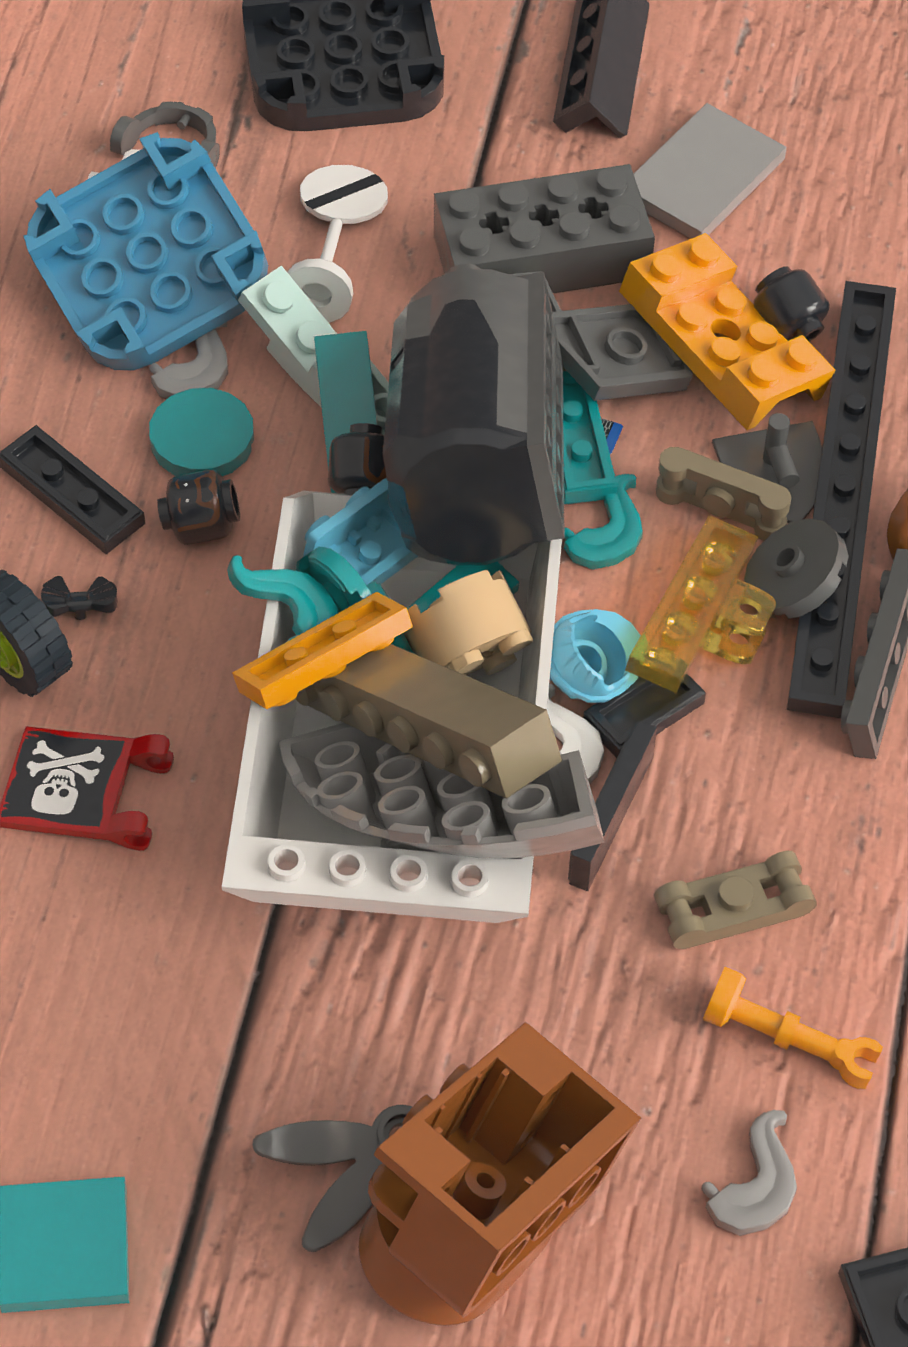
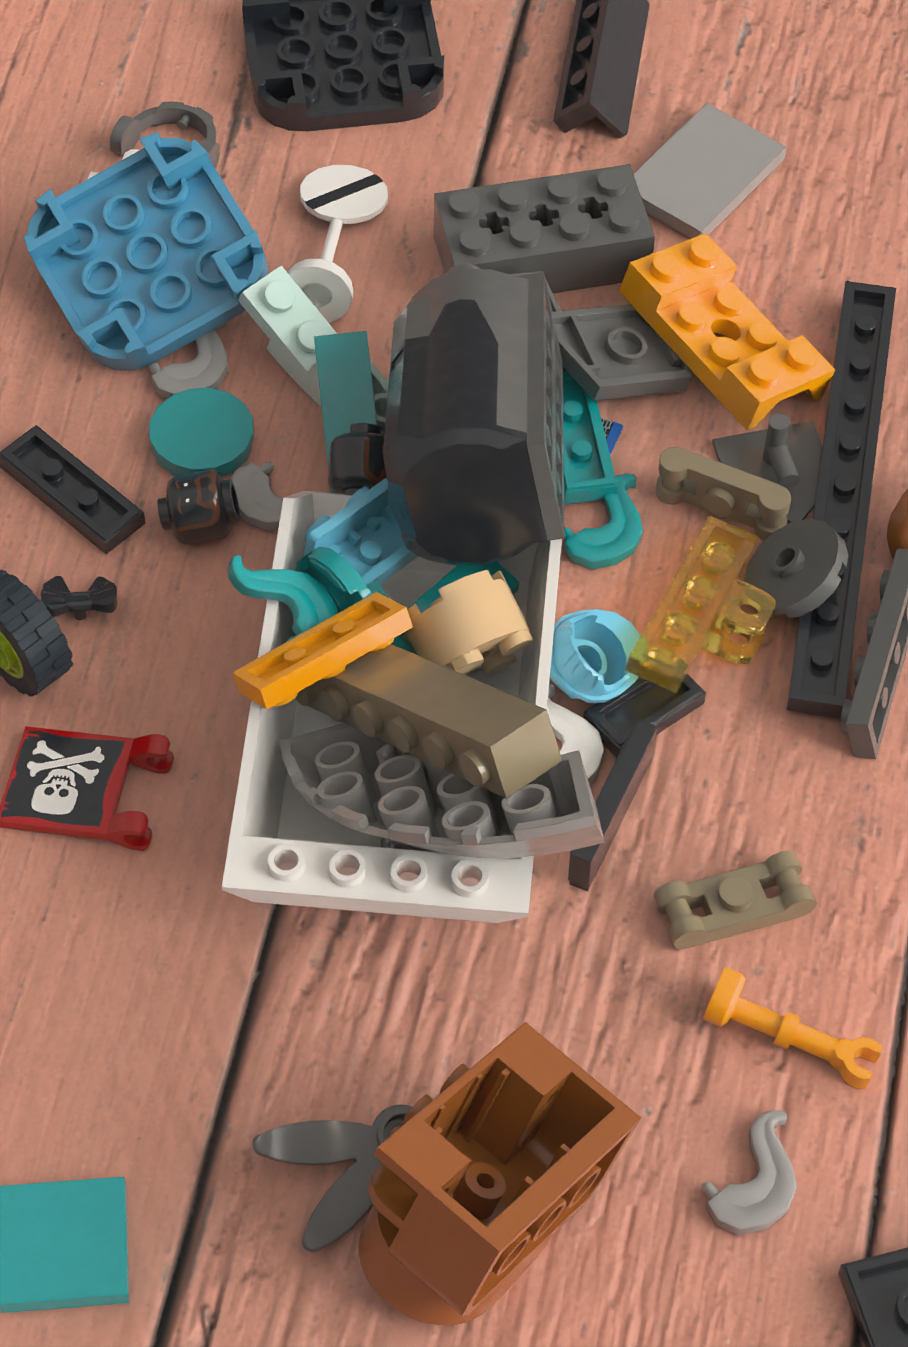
black head [753,266,830,342] -> none
none -> light grey piece [231,462,283,531]

